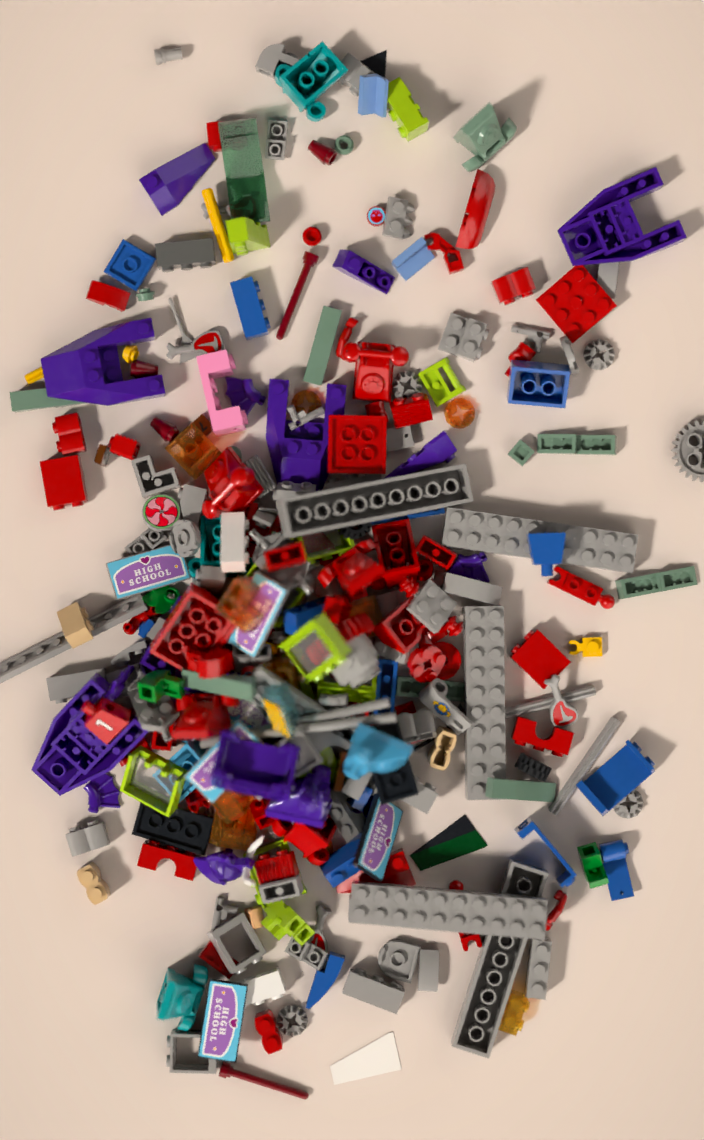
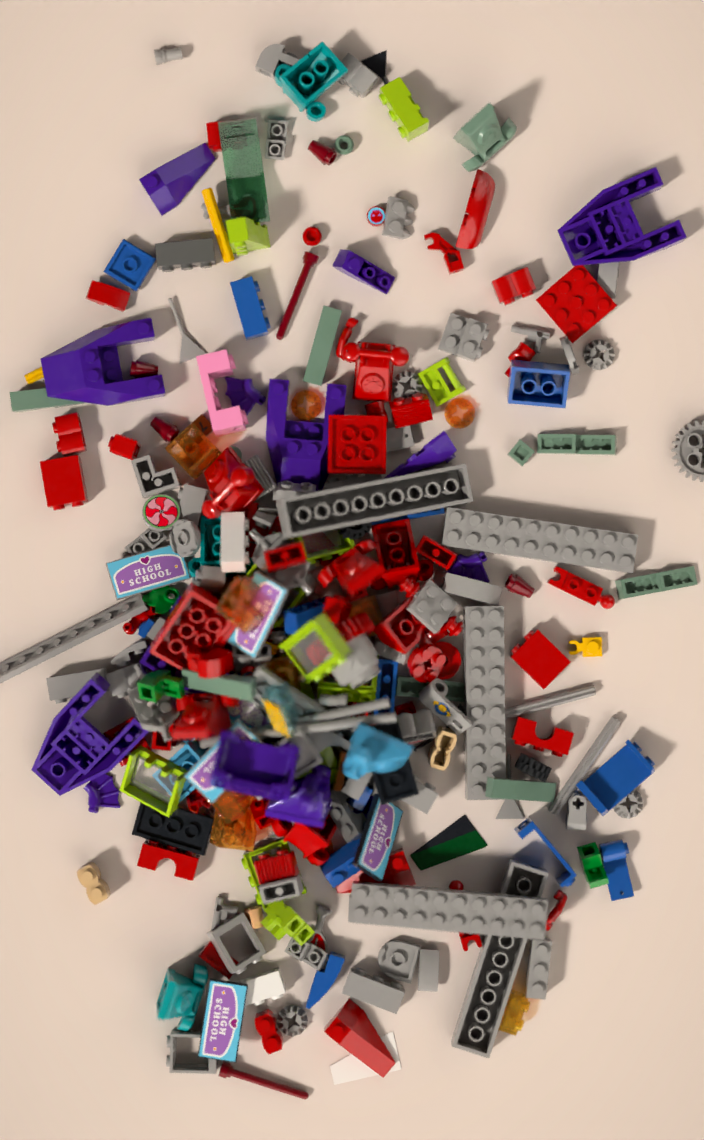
tan brick [57,602,94,649] -> none
light grey brick [65,820,110,857] -> none
torso [81,698,131,744] -> none
reddish brown tile [94,444,110,467] -> none
dark purple arm [104,666,134,702] -> none
yellow plate [122,345,139,364] -> none
sand green plate [136,288,155,301] -> none
light grey piece [167,330,224,359] -> none
dark purple helmet [193,835,264,886] -> none
light grey hose [287,405,325,431] -> none
medium blue panel [358,73,389,118] -> none
medium blue panel [391,237,435,281] -> none
blue torso [527,533,566,576] -> none
light grey piece [544,674,578,728] -> none
none -> red wedge [324,998,396,1078]
none -> light grey piece [496,754,524,819]
none -> dark red cone [505,574,534,598]
none -> light grey piece [566,792,587,830]

